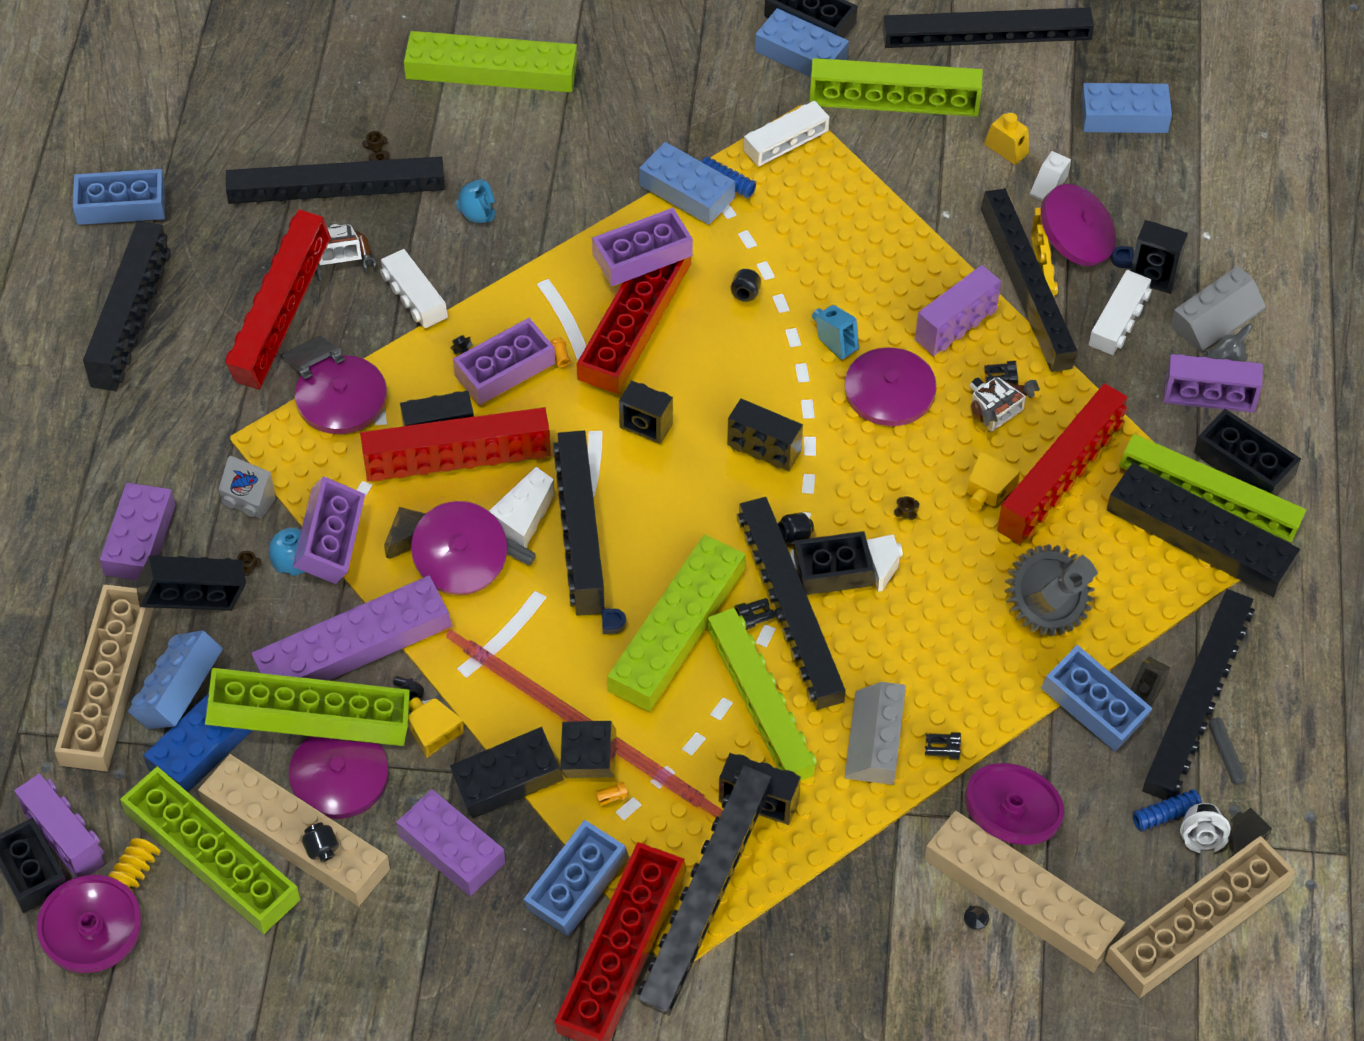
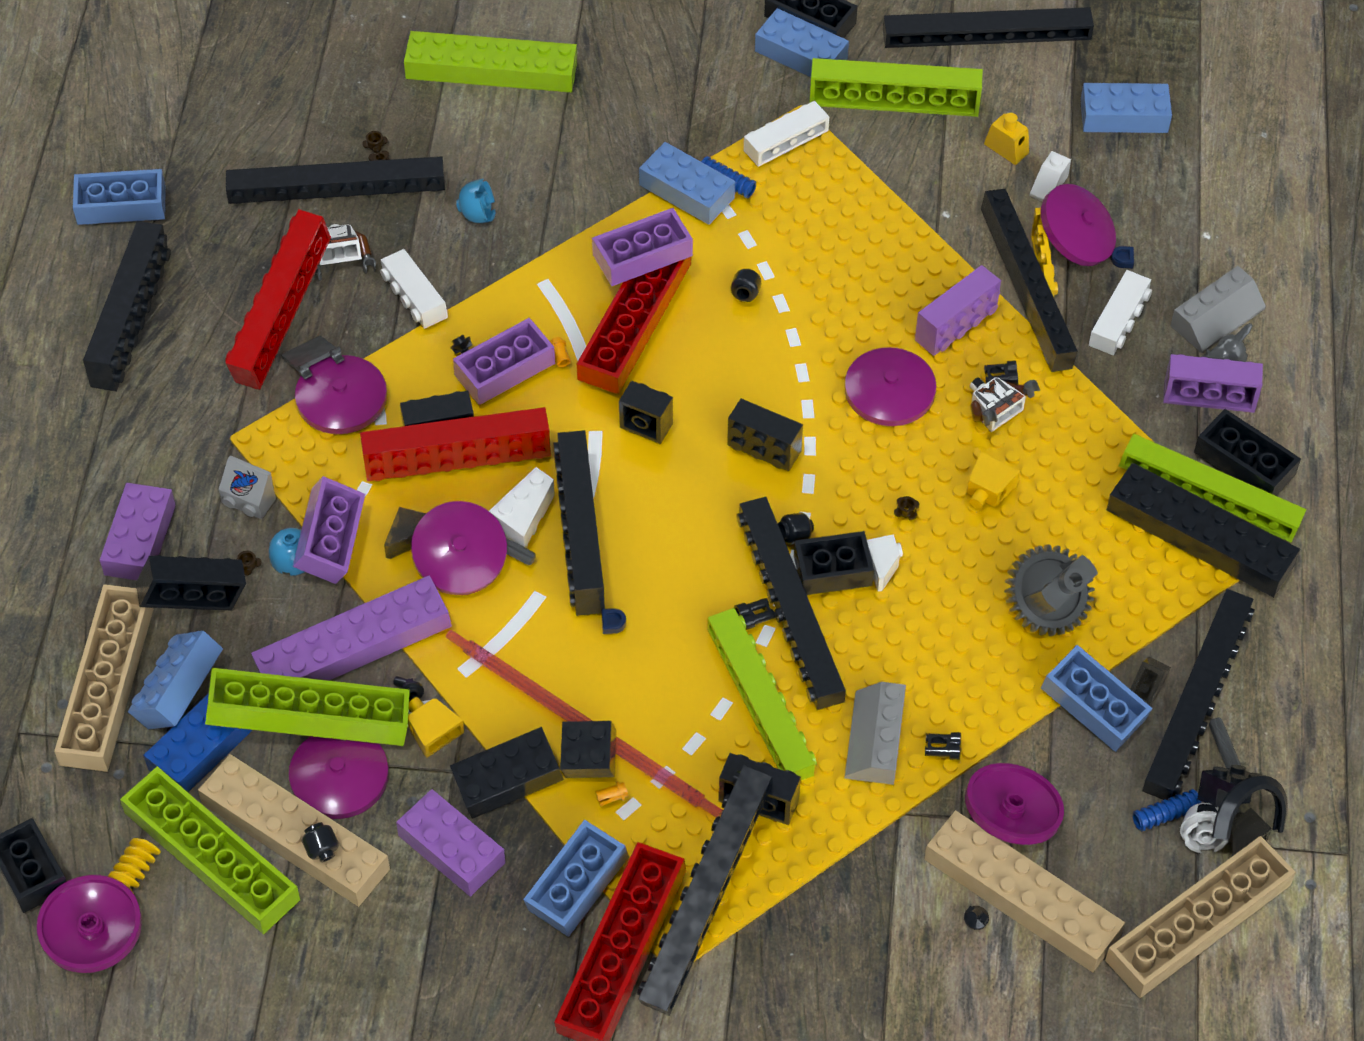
medium lavender brick [14,773,105,878] -> none
lime brick [607,534,746,712] -> none
dark azure torso [812,305,859,360] -> none
red brick [997,383,1128,545] -> none
black brick [1131,220,1188,294] -> none
none -> black piece [1197,765,1288,840]

